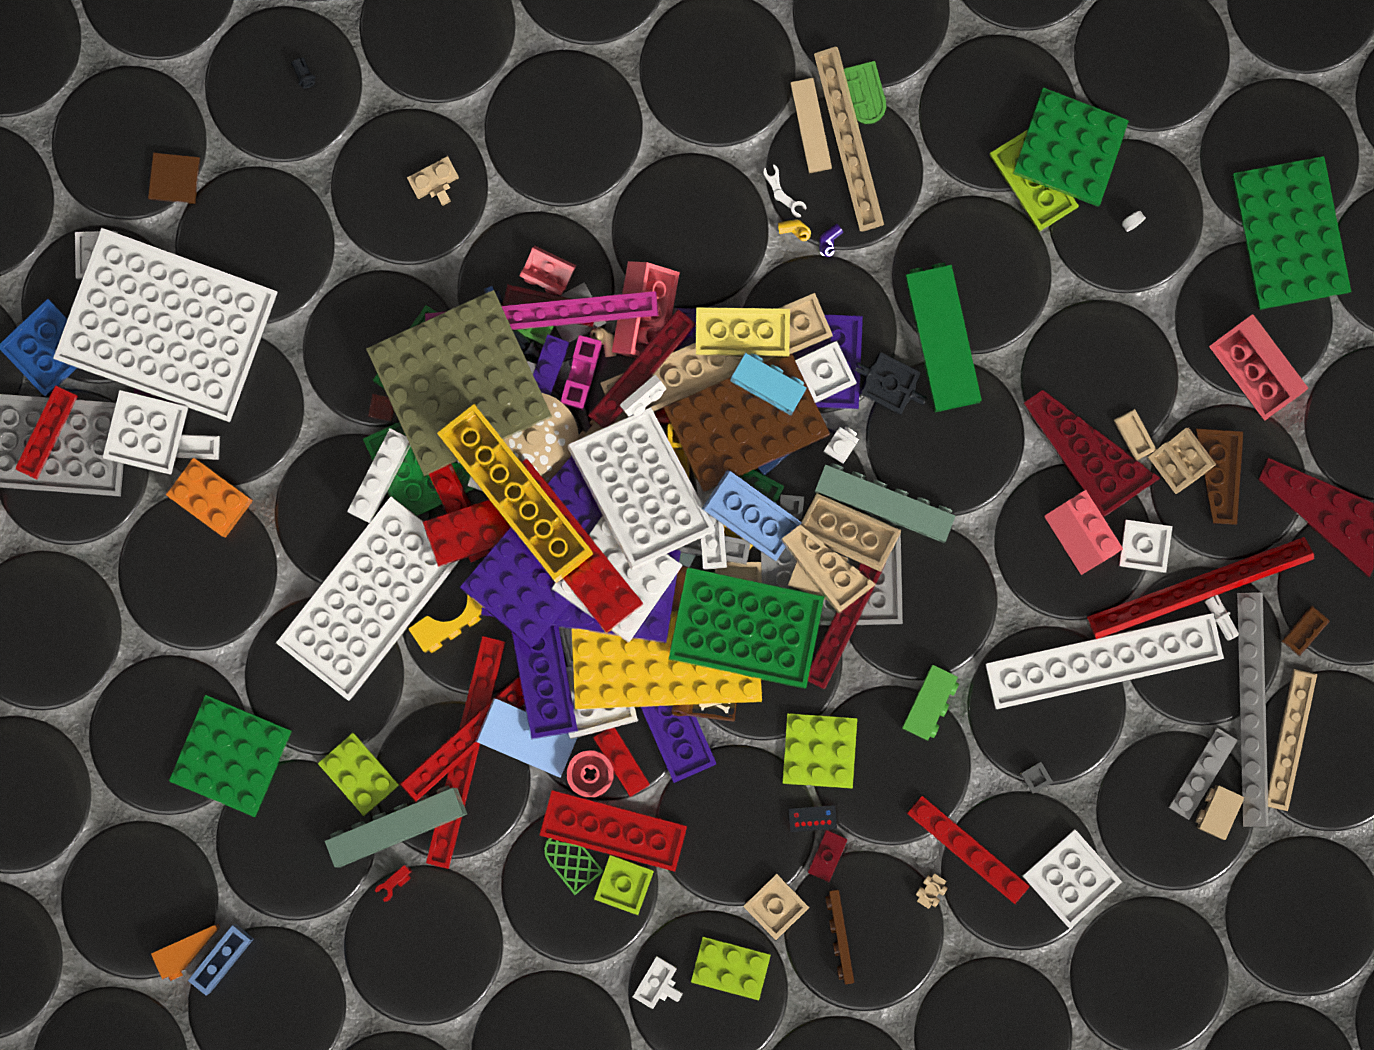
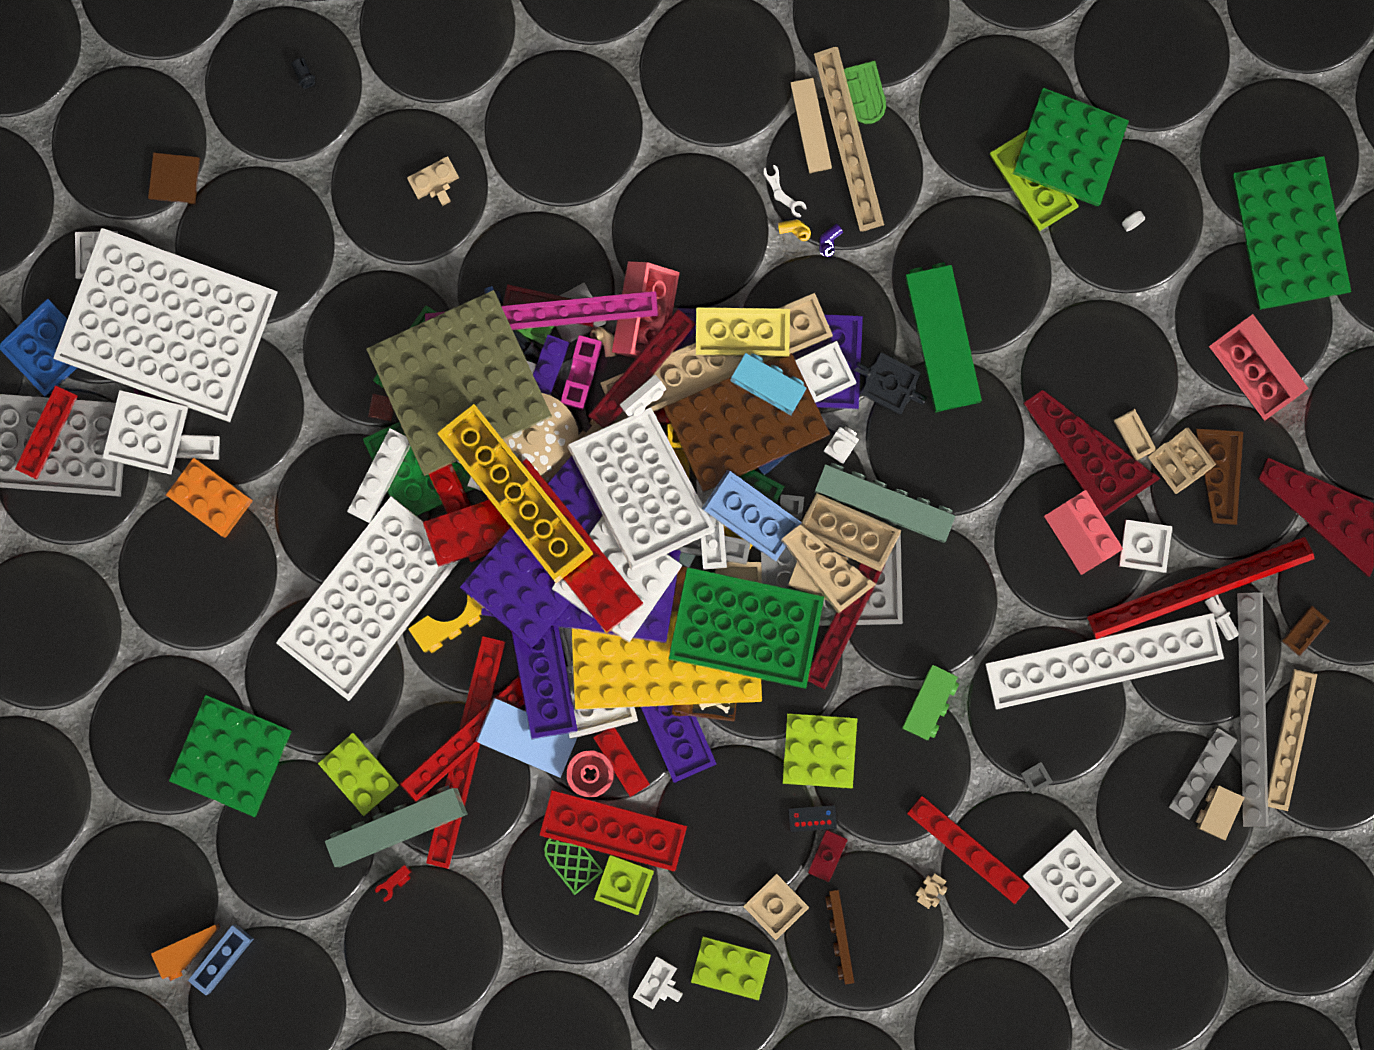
coral bracket [519,246,576,295] -> none

